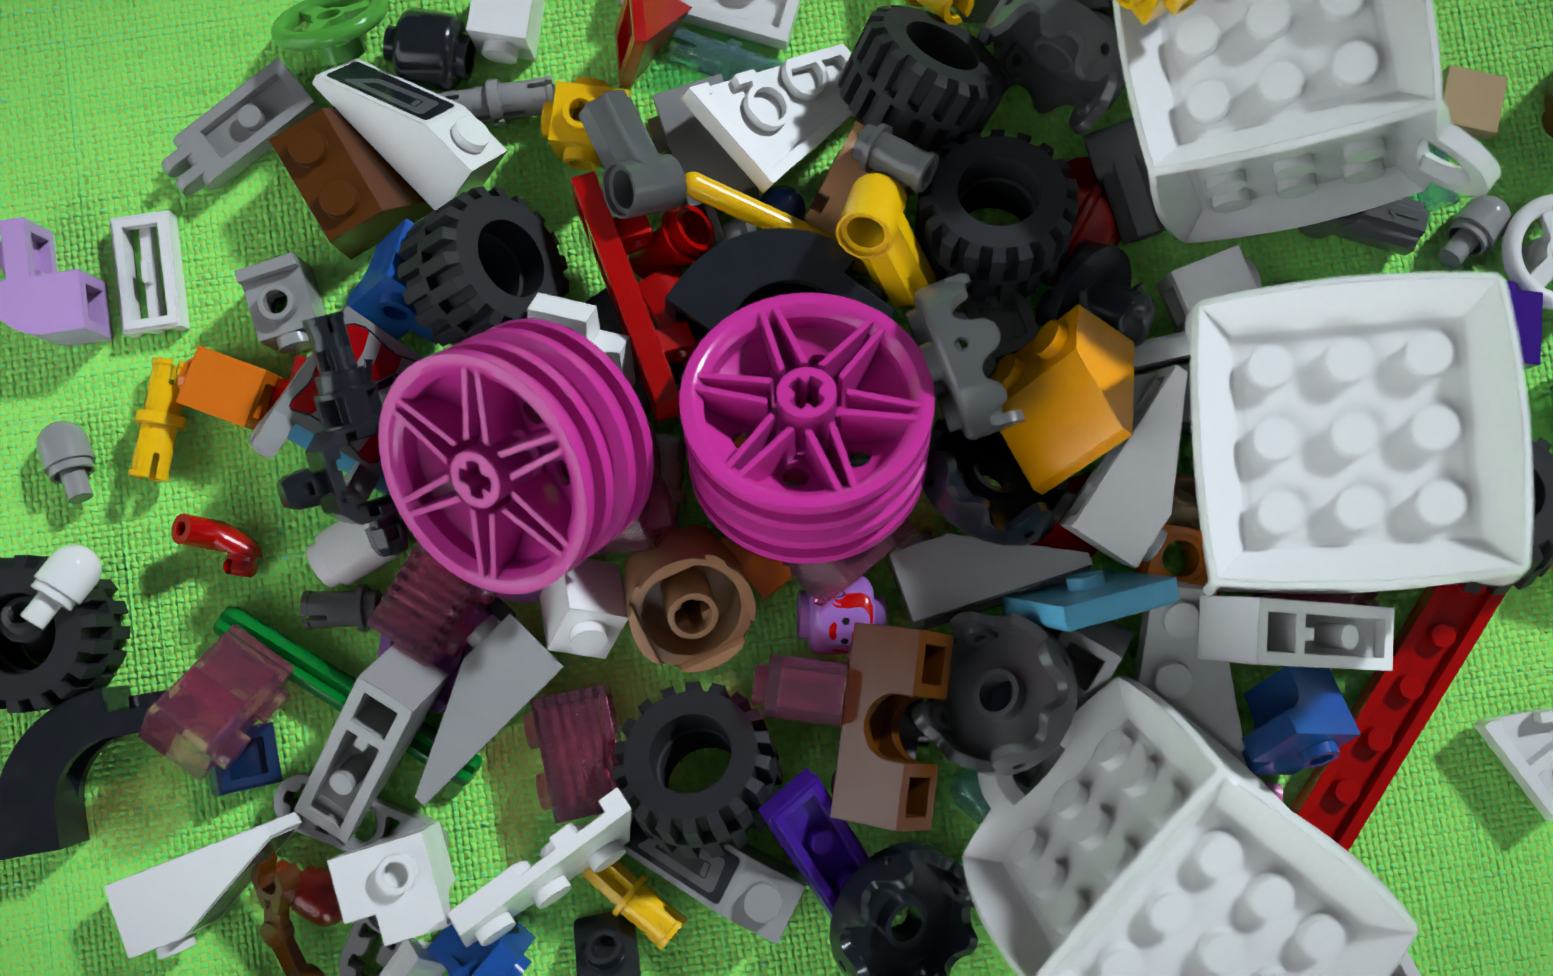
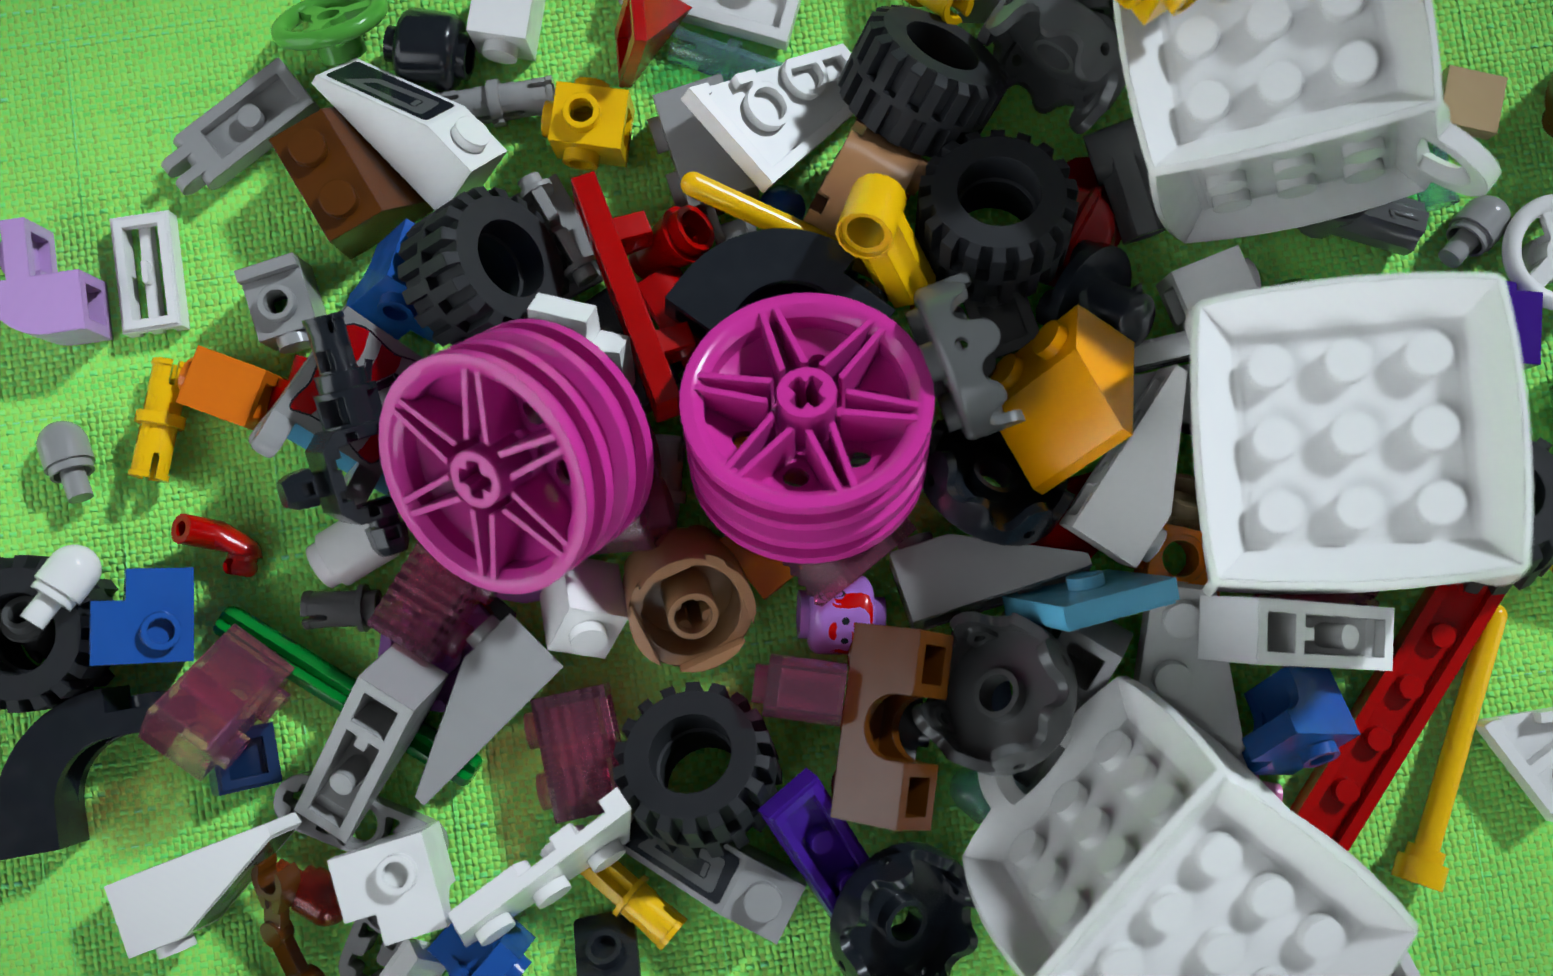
dark grey piece [578,90,687,219] -> none
dark grey pin [852,123,939,193] -> none
none -> blue brick [89,567,194,666]
none -> light grey hinge [509,172,603,299]
none -> yellow piece [1391,604,1508,893]

